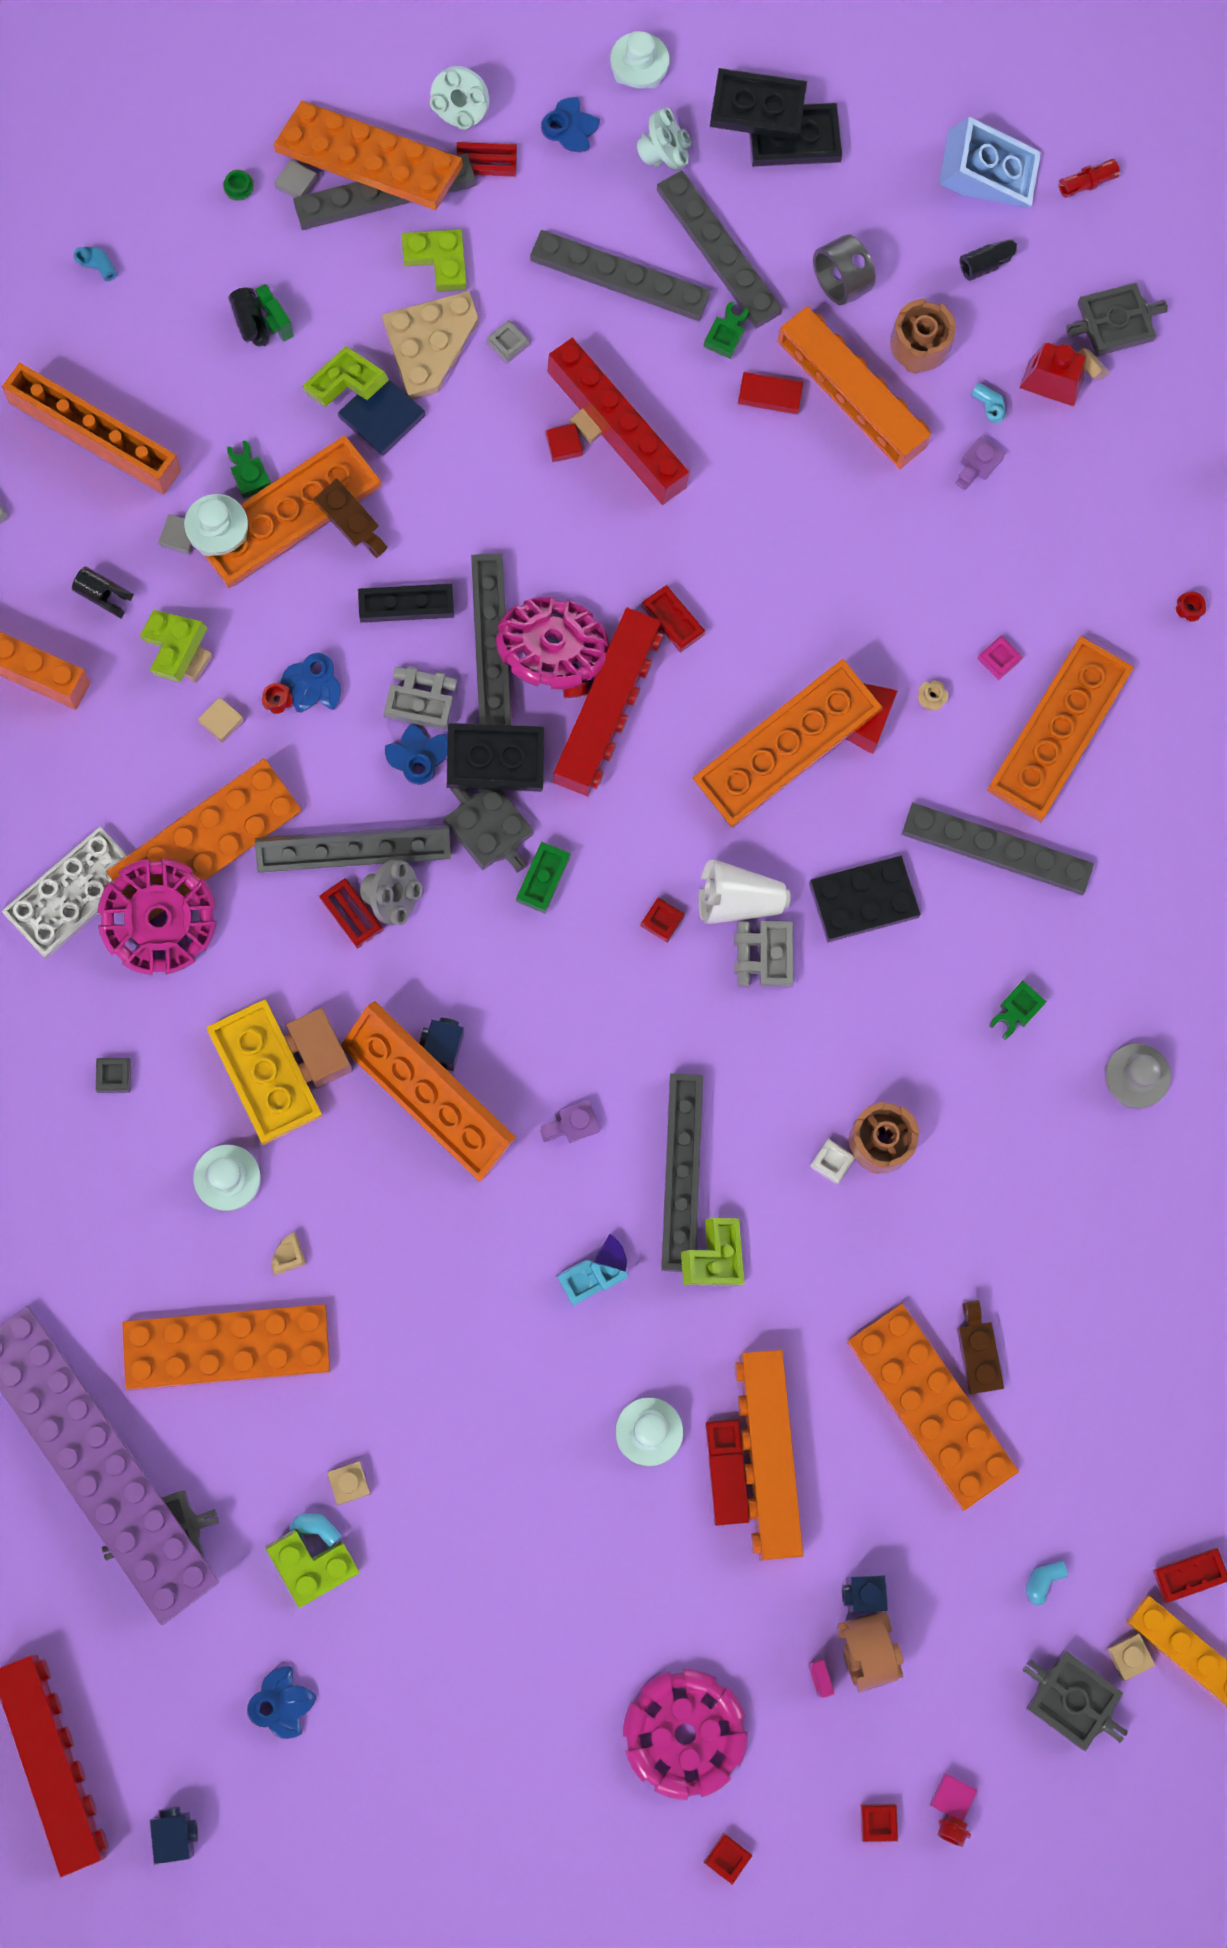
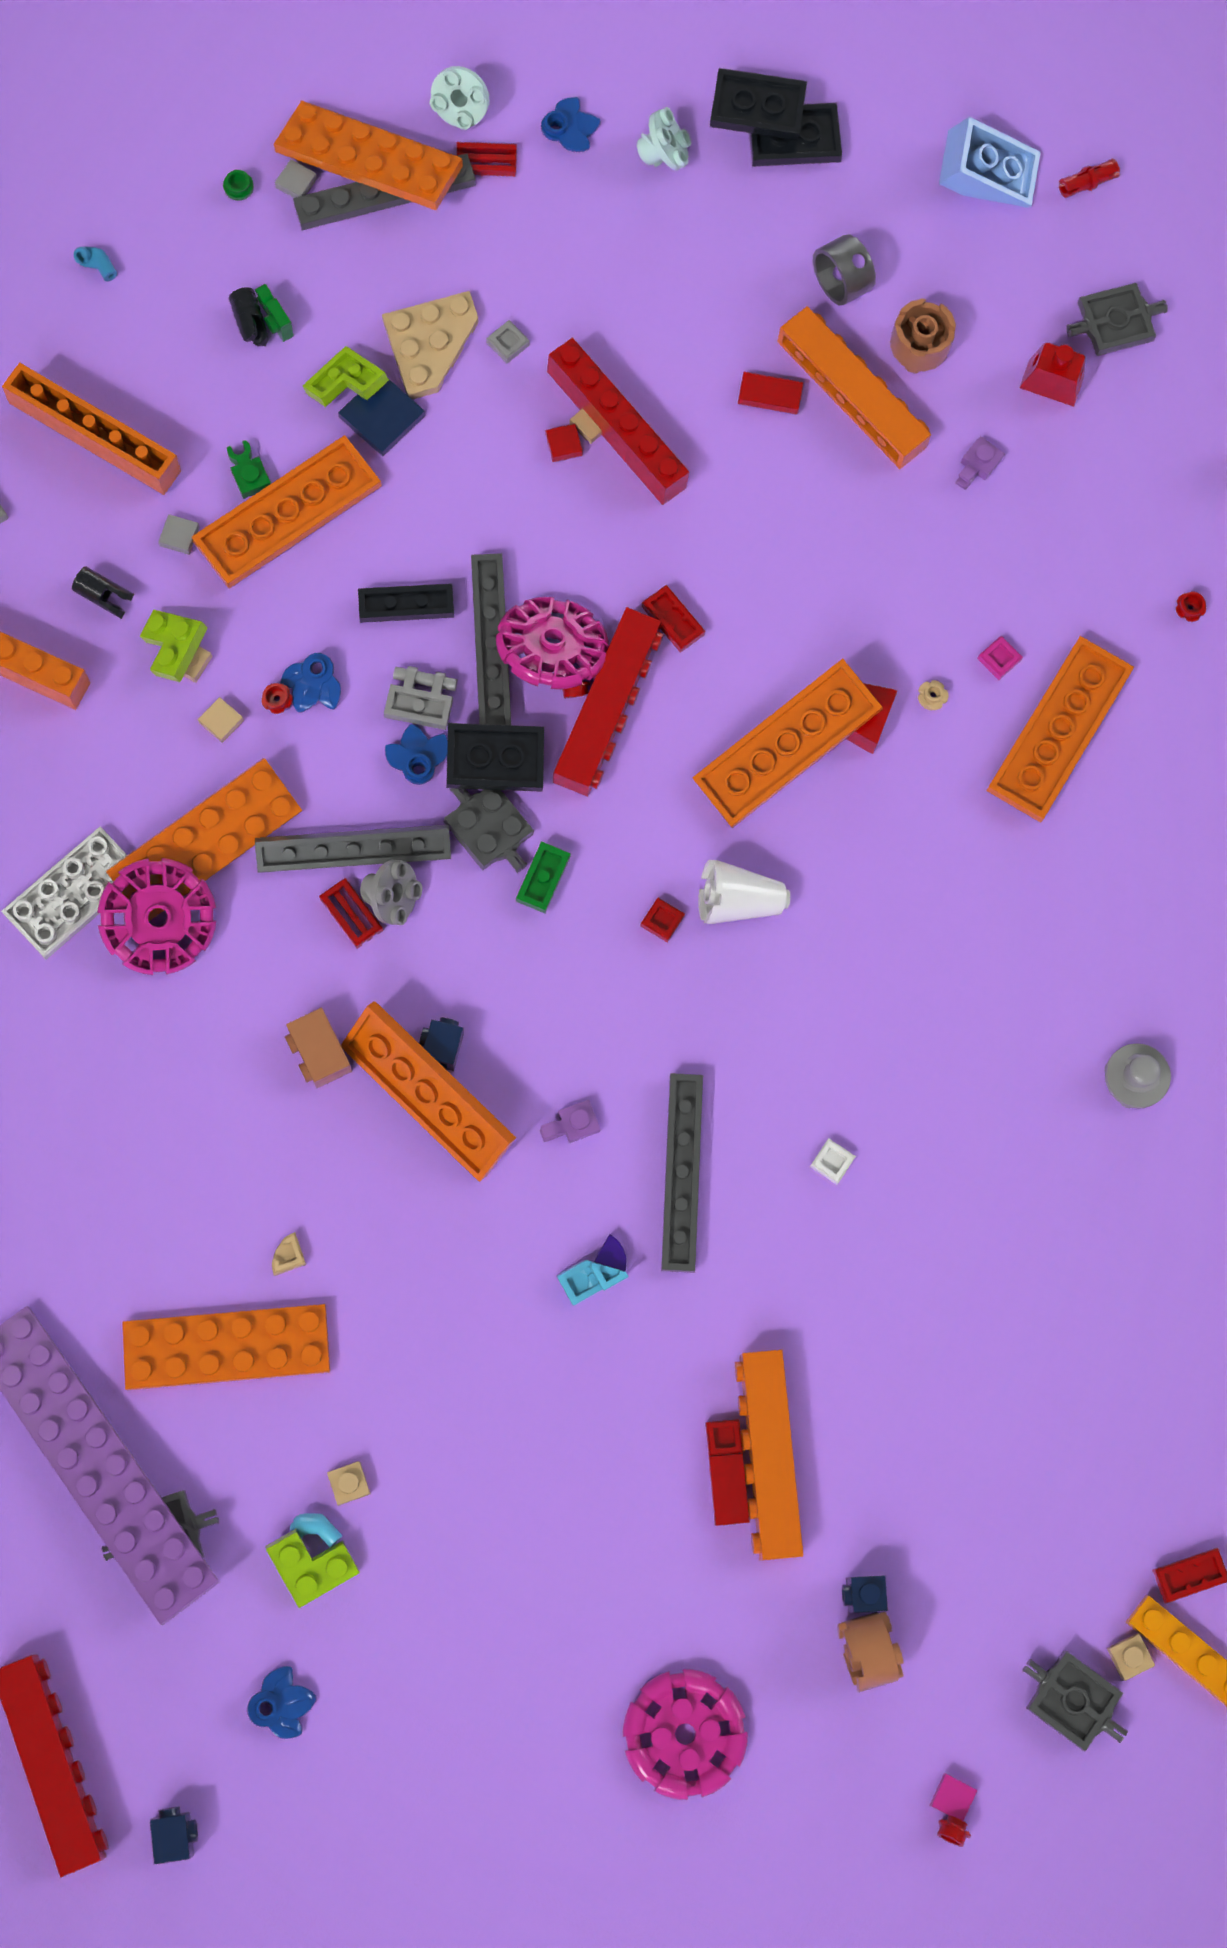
dark grey tile [96,1058,131,1093] -> none
light aqua plate [184,494,248,556] -> none
light aqua plate [193,1145,261,1212] -> none
yellow plate [206,999,323,1145] -> none
reddish brown plate [313,478,388,558] -> none
lime plate [401,229,467,292] -> none
dark grey plate [530,230,711,322] -> none
light aqua plate [610,31,669,88] -> none
light aqua plate [615,1398,683,1466] -> none
dark grey plate [656,170,782,329] -> none
lime plate [681,1218,745,1286] -> none
green plate [703,301,749,359] -> none
red tile [703,1833,753,1885] -> none
light grey plate [734,921,793,987] -> none
dark pink tile [808,1659,835,1698] -> none
black plate [809,855,921,943] -> none
orange plate [847,1304,1019,1511] -> none
nougat brick [848,1102,919,1174] -> none
red tile [860,1804,898,1842] -> none
dark grey plate [901,802,1094,895] -> none
reddish brown plate [957,1300,1004,1395] -> none
black hinge [959,239,1017,281] -> none
medium azure arm [971,382,1006,423] -> none
green plate [989,980,1047,1040] -> none
medium azure arm [1026,1560,1068,1605] -> none
tan tile [1078,348,1110,380] -> none

